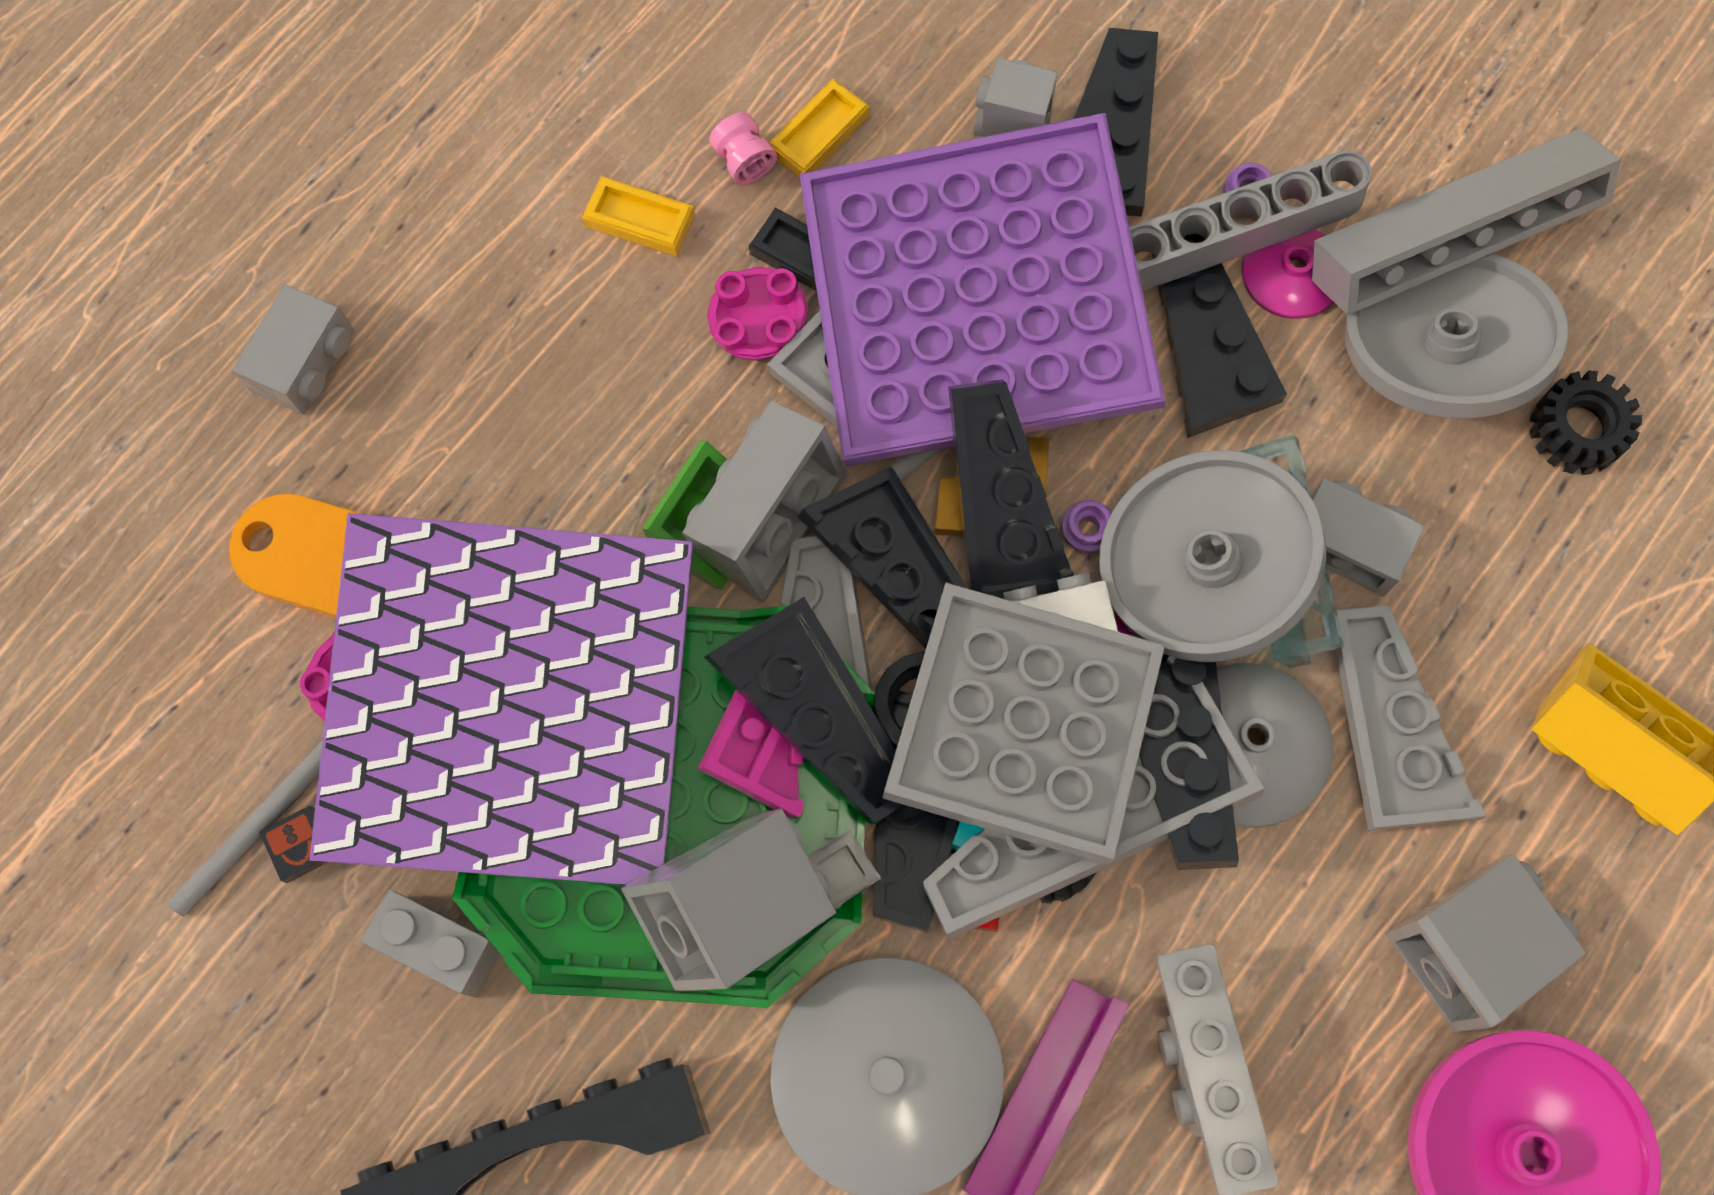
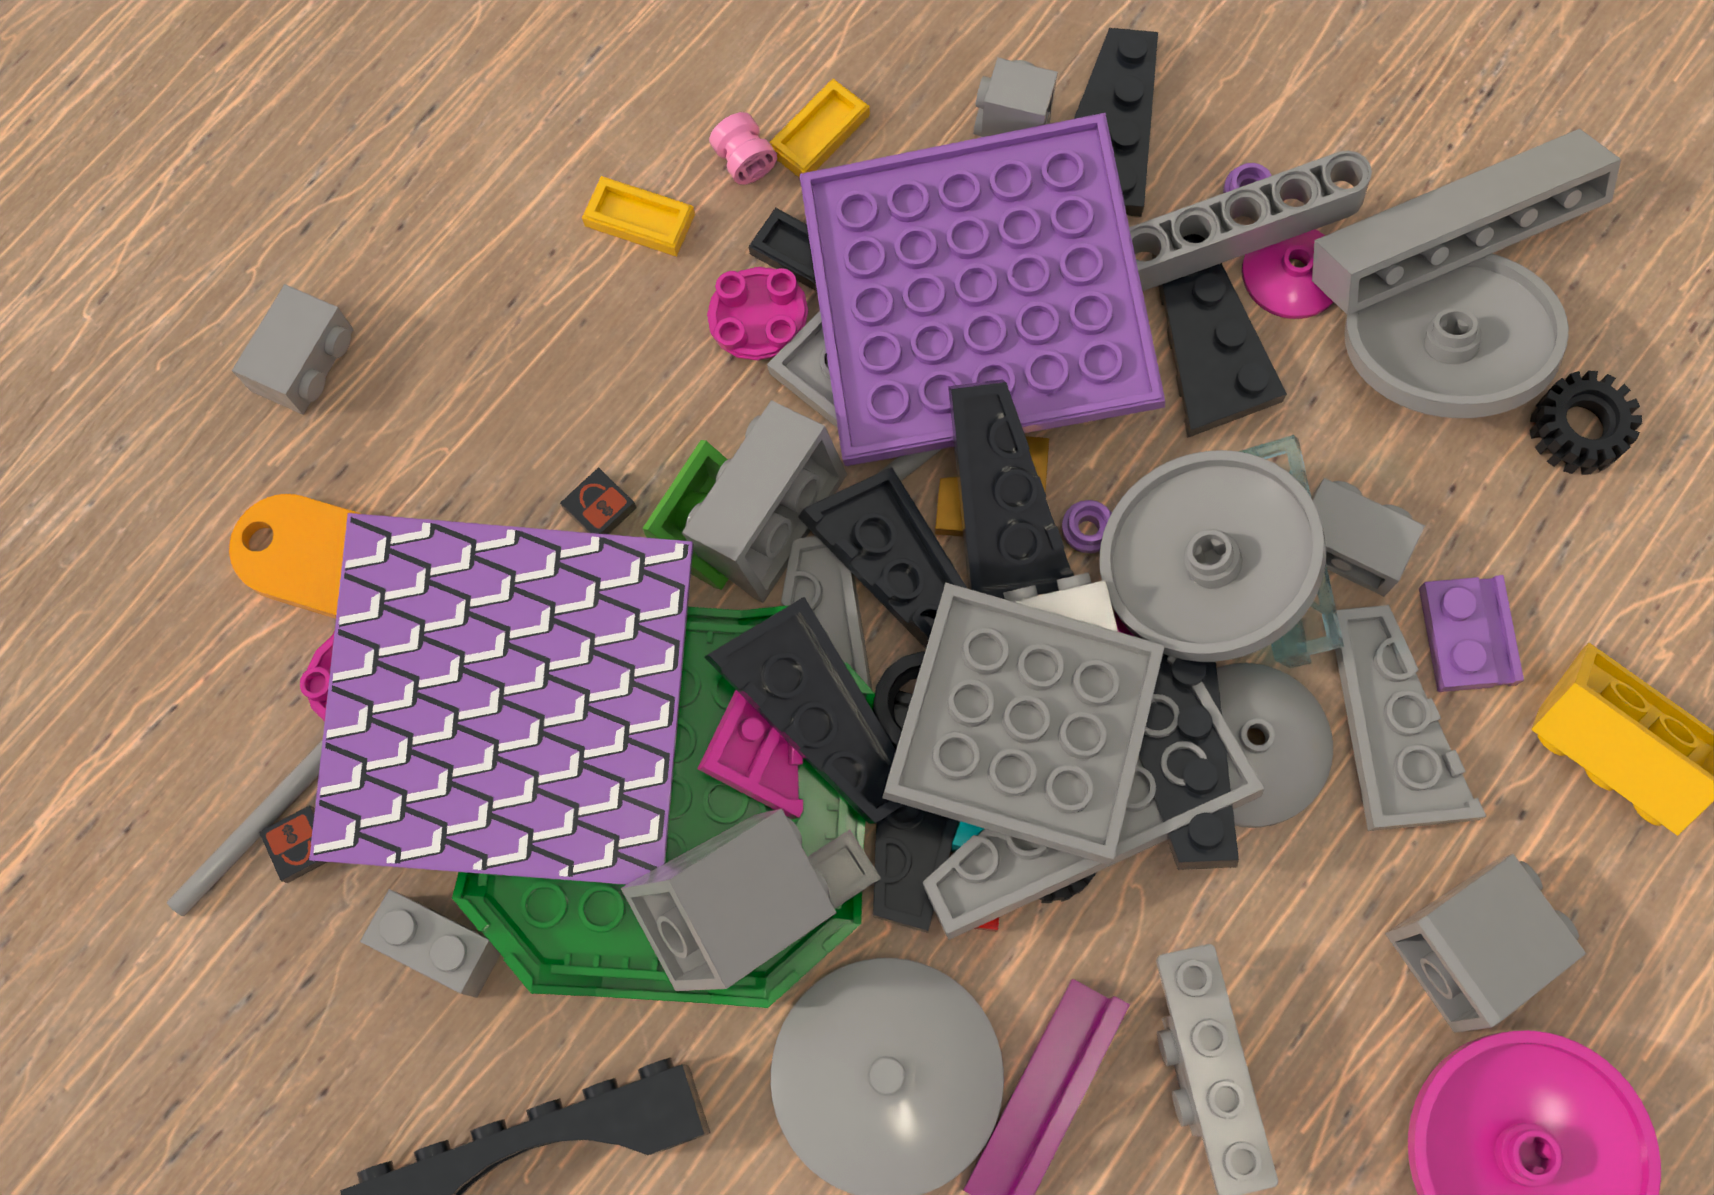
none -> tile [560,467,637,534]
none -> medium lavender plate [1419,575,1524,692]

